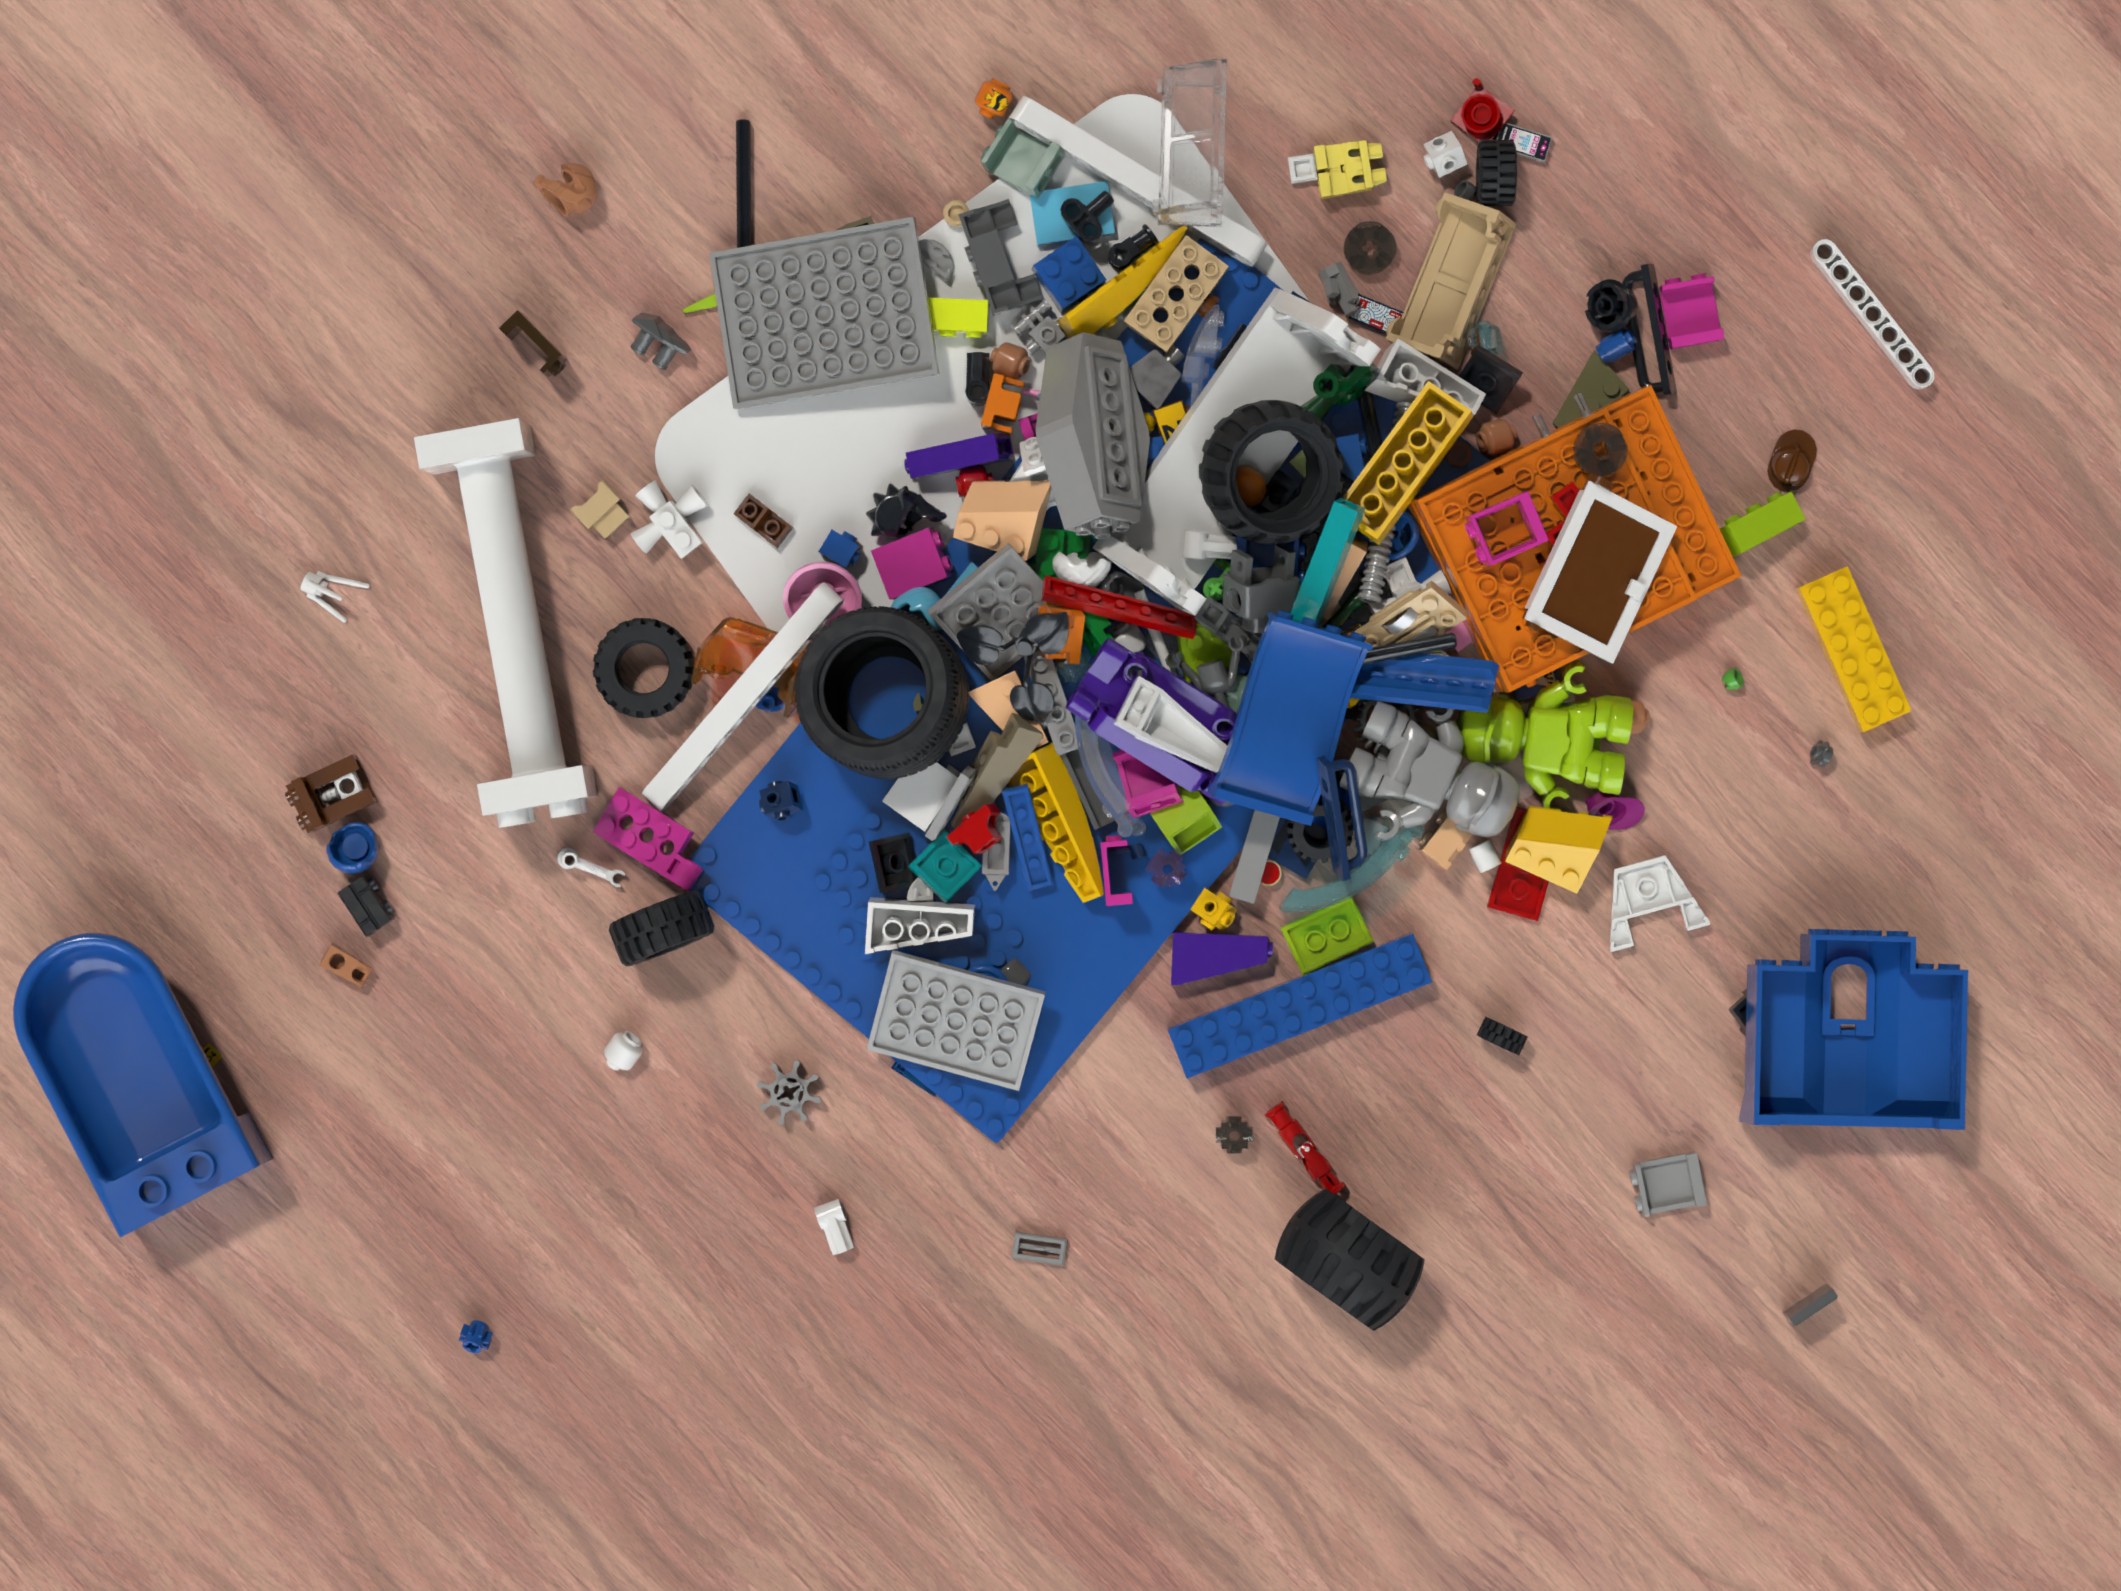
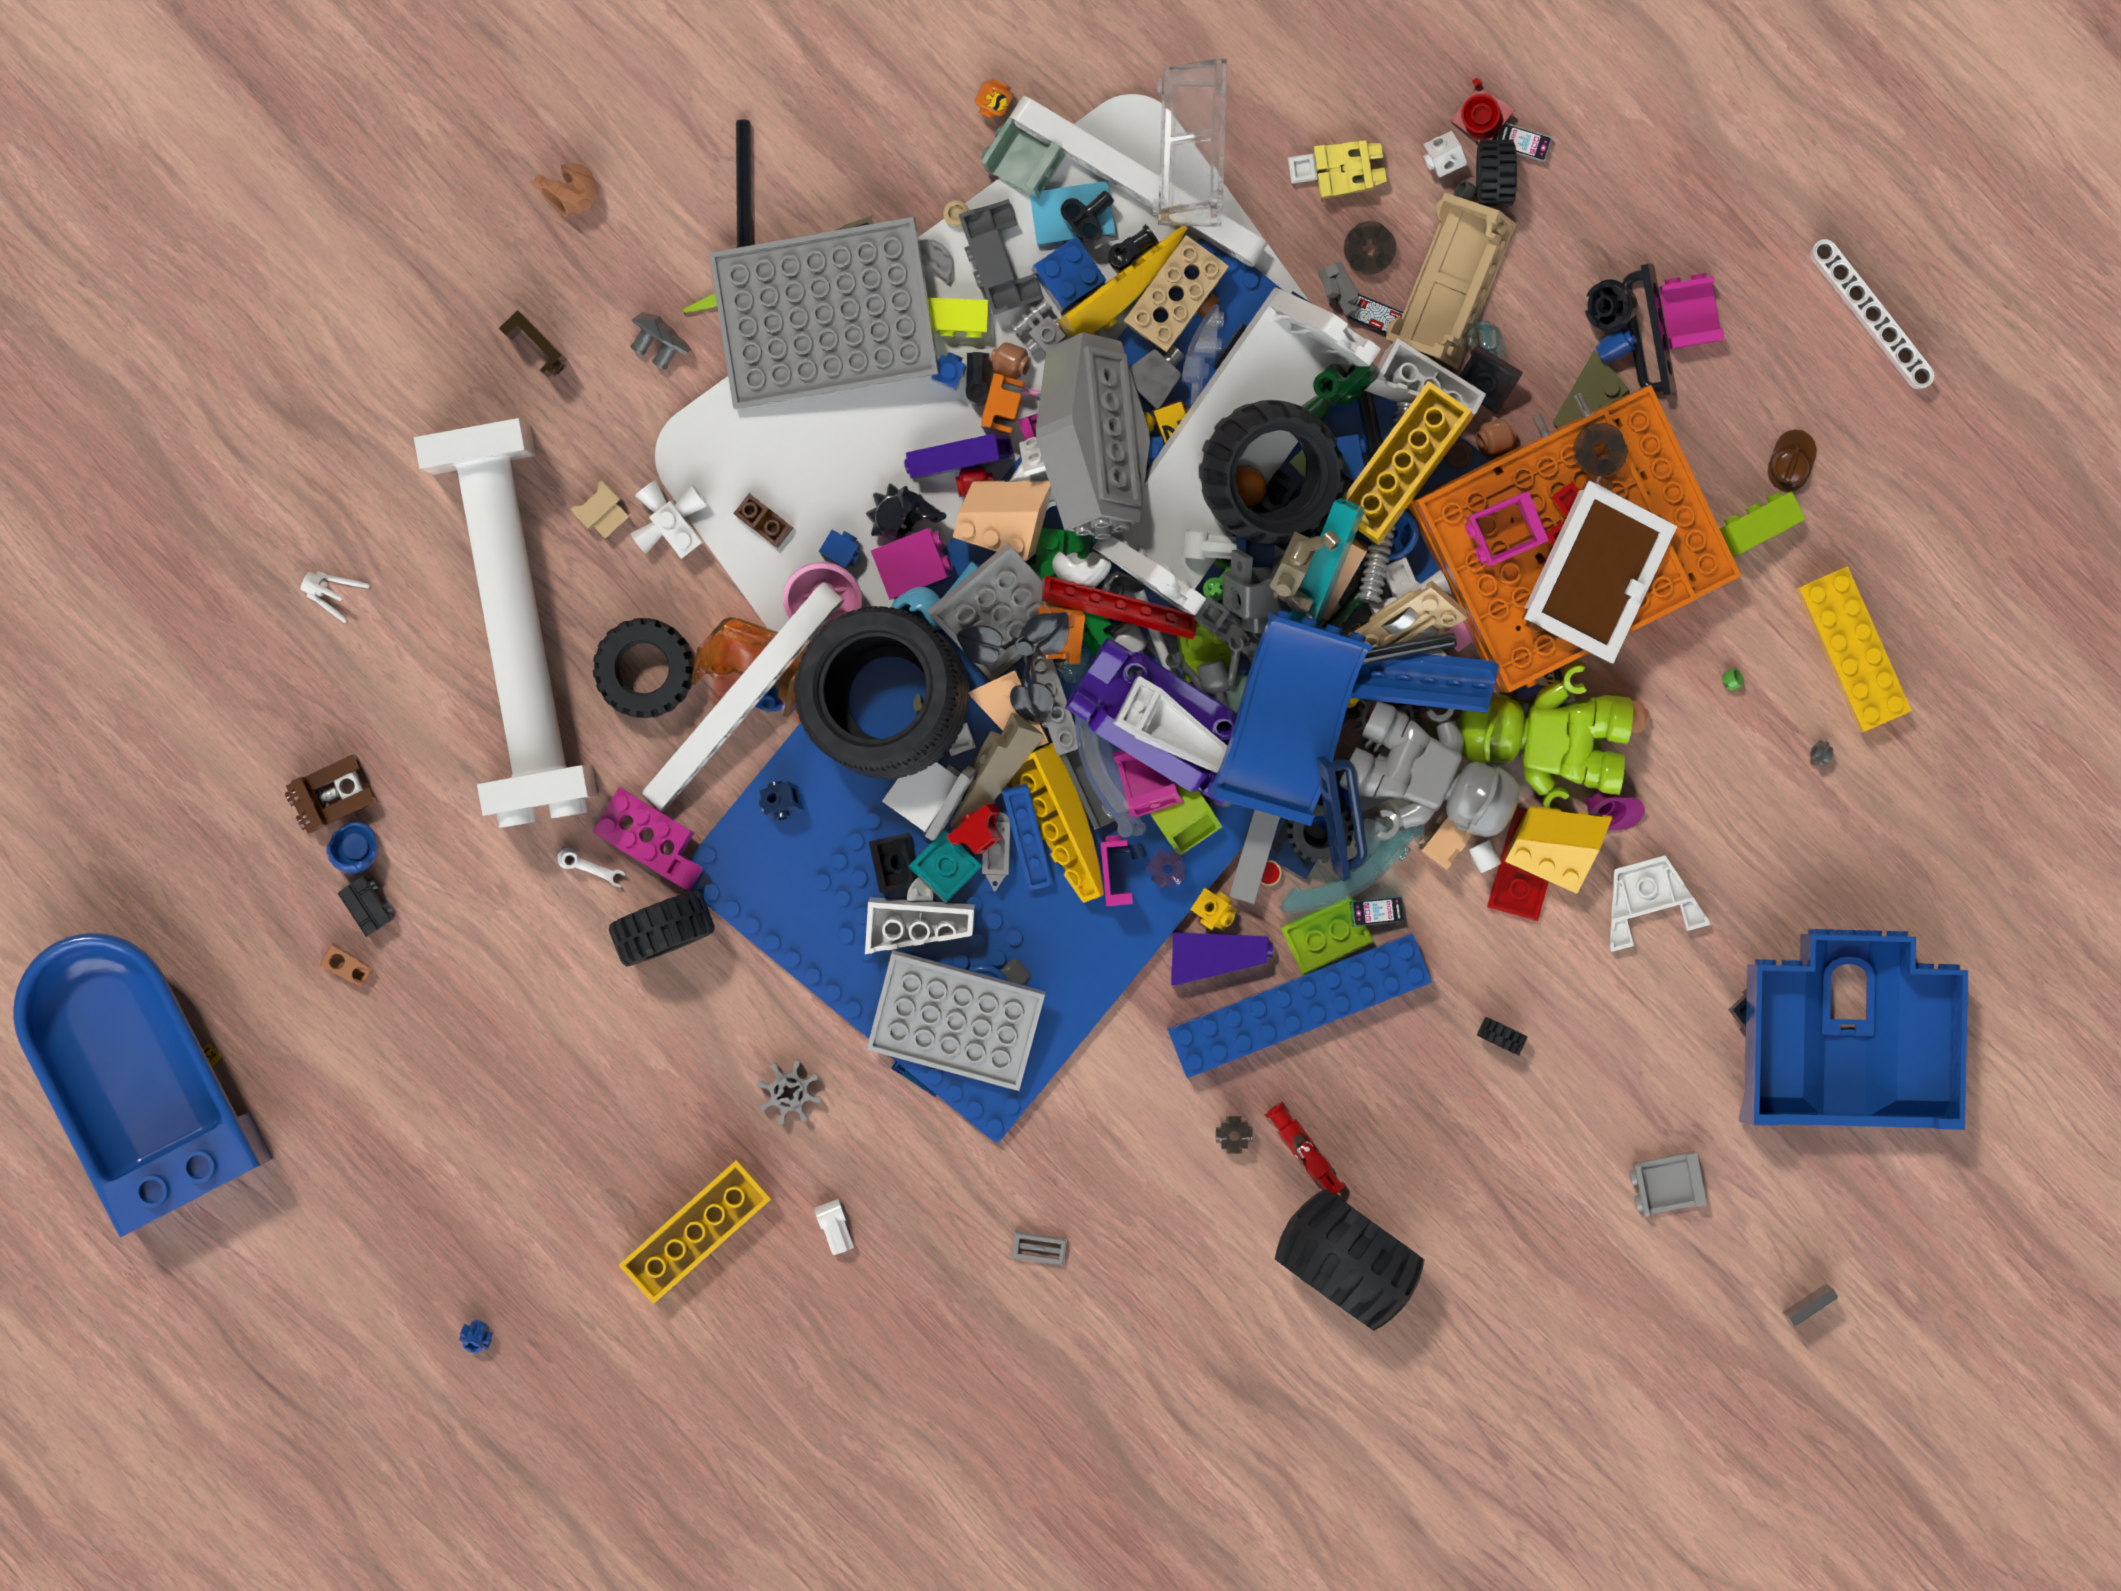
white head [604,1031,643,1071] -> none
none -> yellow brick [619,1158,773,1304]
none -> blue brick [931,352,966,390]
none -> dark tan torso [1270,530,1341,614]
none -> tile [1349,896,1405,928]

